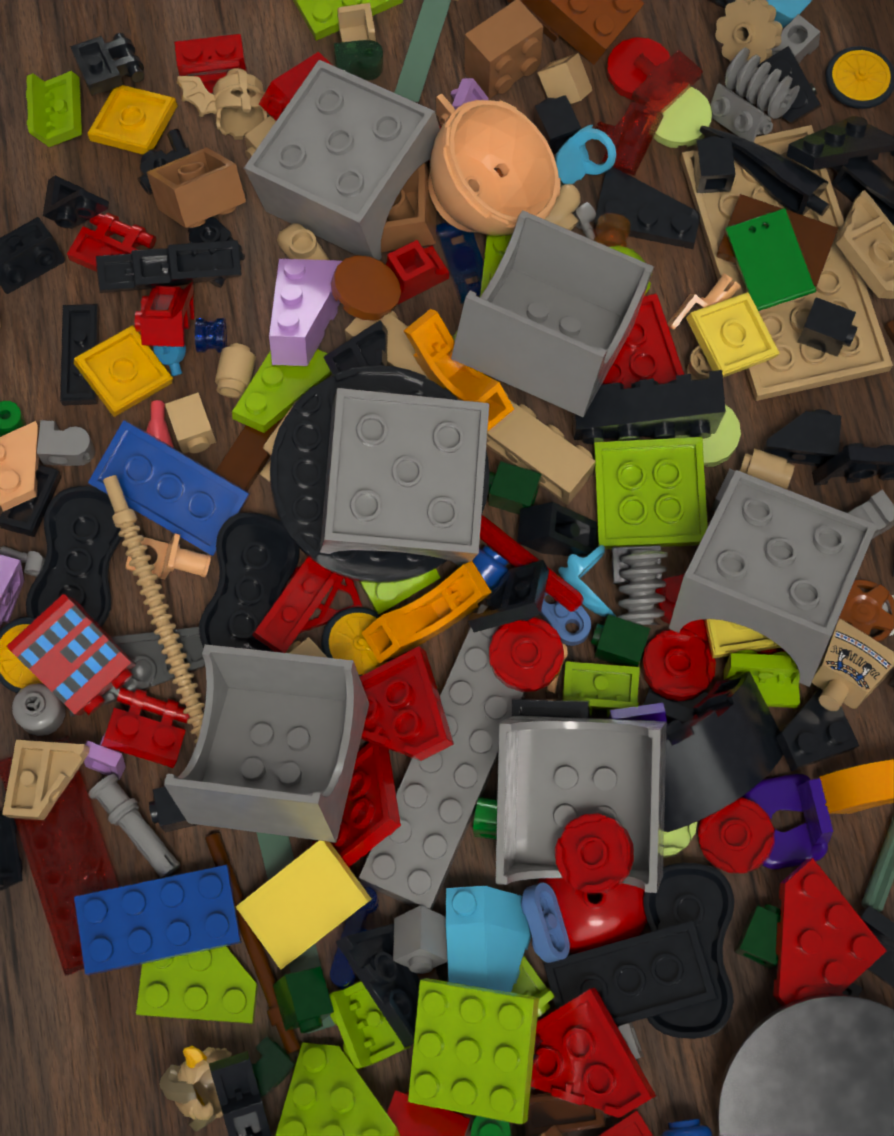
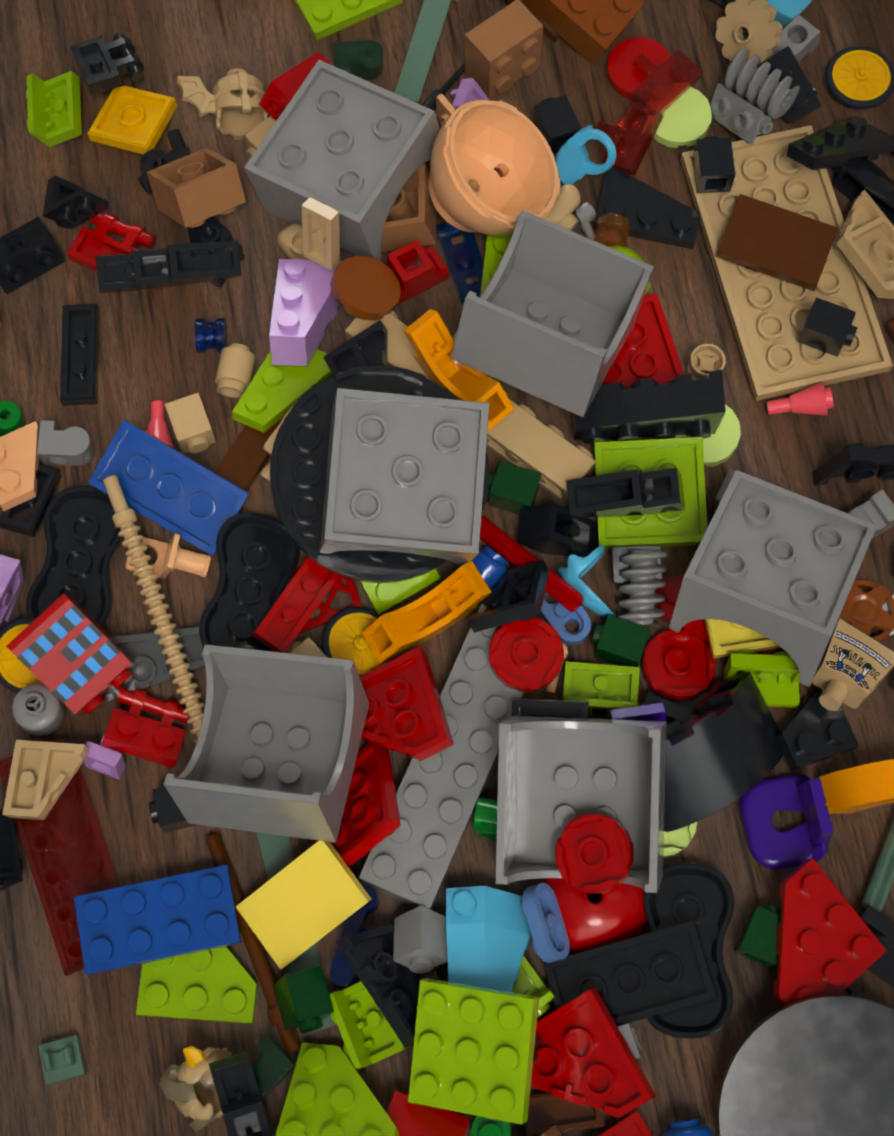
light grey hand [0,546,45,577] -> none
yellow plate [74,325,173,417] -> none
light grey pin [88,773,181,879] -> none
red window [135,282,195,347] -> none
dark azure piece [153,345,186,376] -> none
red window [174,34,247,93] -> none
tan panel [337,3,377,59] -> none
tan panel [538,53,592,104] -> none
light nougat bracket [667,273,741,330] -> none
light yellow tile [686,292,780,377] -> none
red tile [698,797,775,874] -> none
black piece [699,125,830,216] -> none
green container [725,208,817,311] -> none
tan brick [739,448,795,489] -> none
black slope [762,409,842,467] -> none
none -> sand green tile [38,1035,88,1085]
none -> tan plate [301,197,340,271]
none -> black piece [422,64,465,111]
none -> black slope [566,468,685,517]
none -> coral cone [766,382,834,416]

